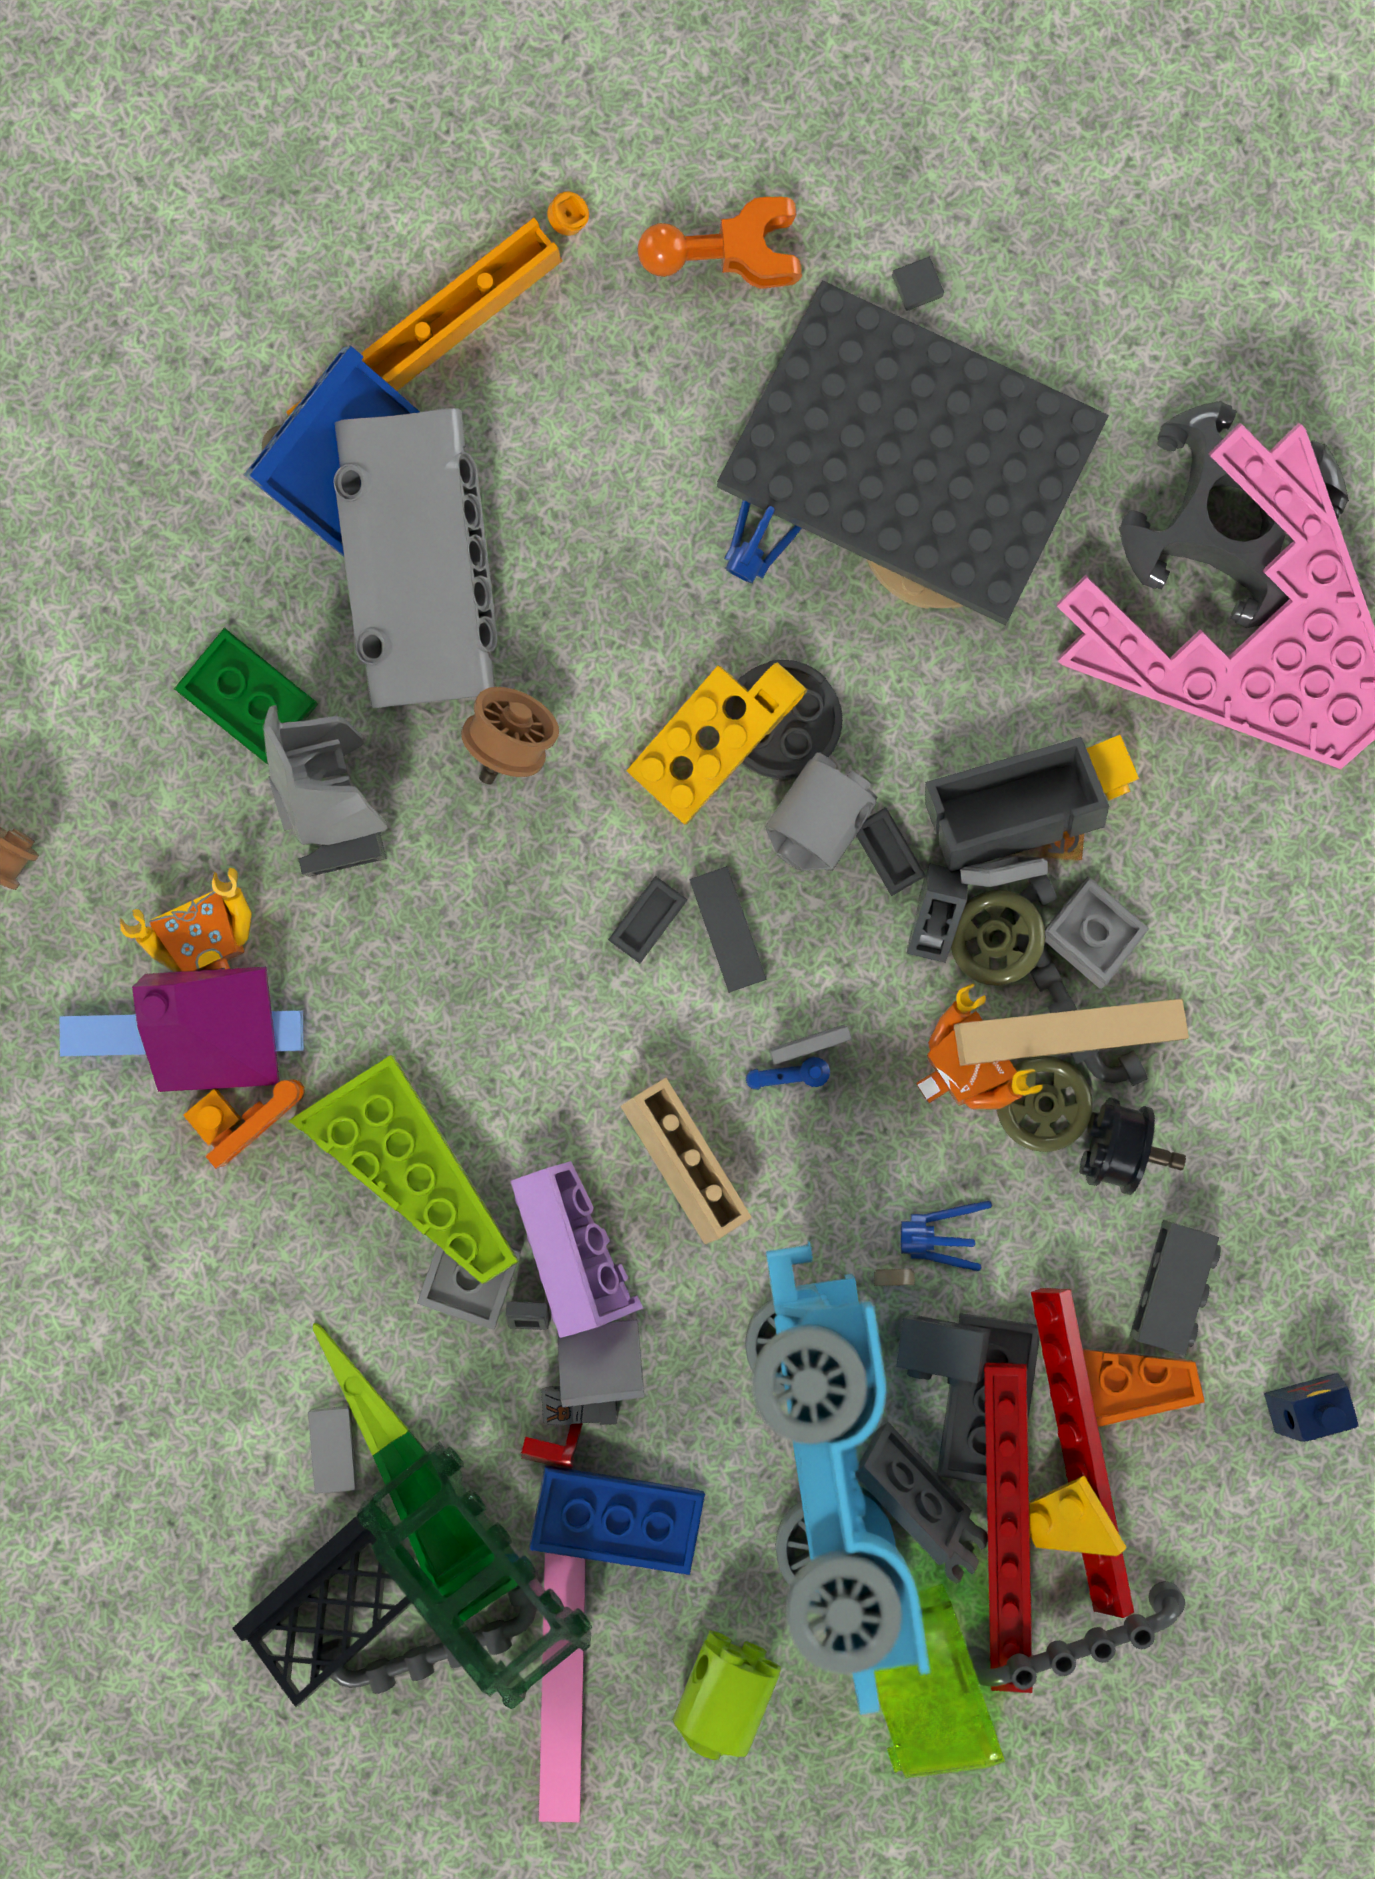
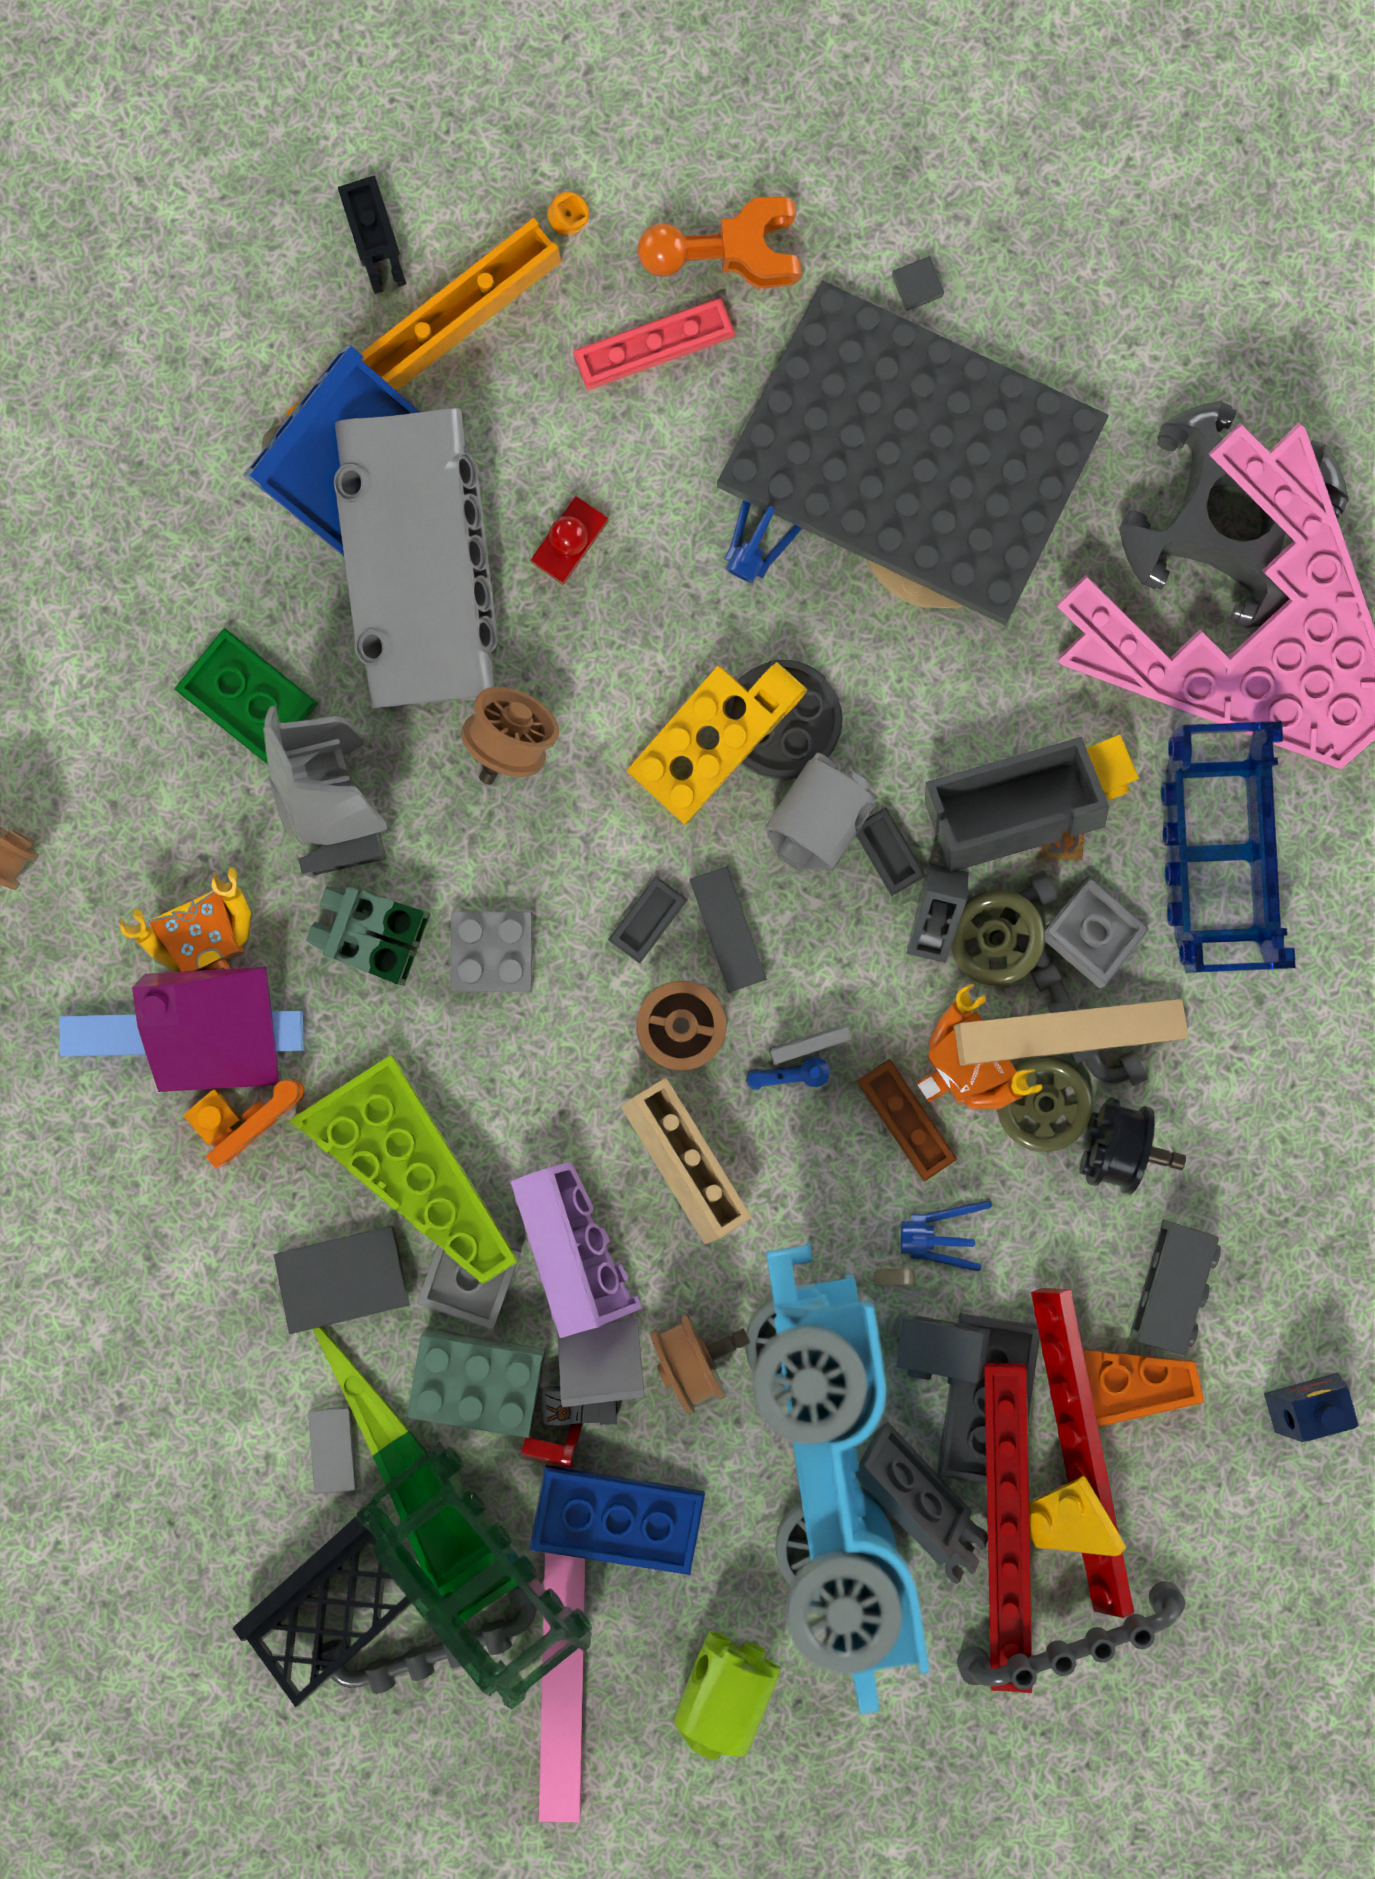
dark grey tile [506,1302,549,1330] -> none
clear neon green windscreen [874,1584,1005,1779] -> none
light grey tile [961,855,1048,887] -> none
none -> dark grey tile [274,1225,410,1334]
none -> sand green hips [306,886,431,986]
none -> black hinge [337,175,407,294]
none -> sand green brick [407,1329,546,1438]
none -> light grey plate [450,911,532,992]
none -> red tile [530,496,609,585]
none -> coral tile [573,297,735,391]
none -> medium nougat wheel [637,981,726,1071]
none -> medium nougat wheel [650,1314,751,1415]
none -> dark orange tile [856,1059,958,1182]
none -> clear blue windscreen [1160,721,1296,974]

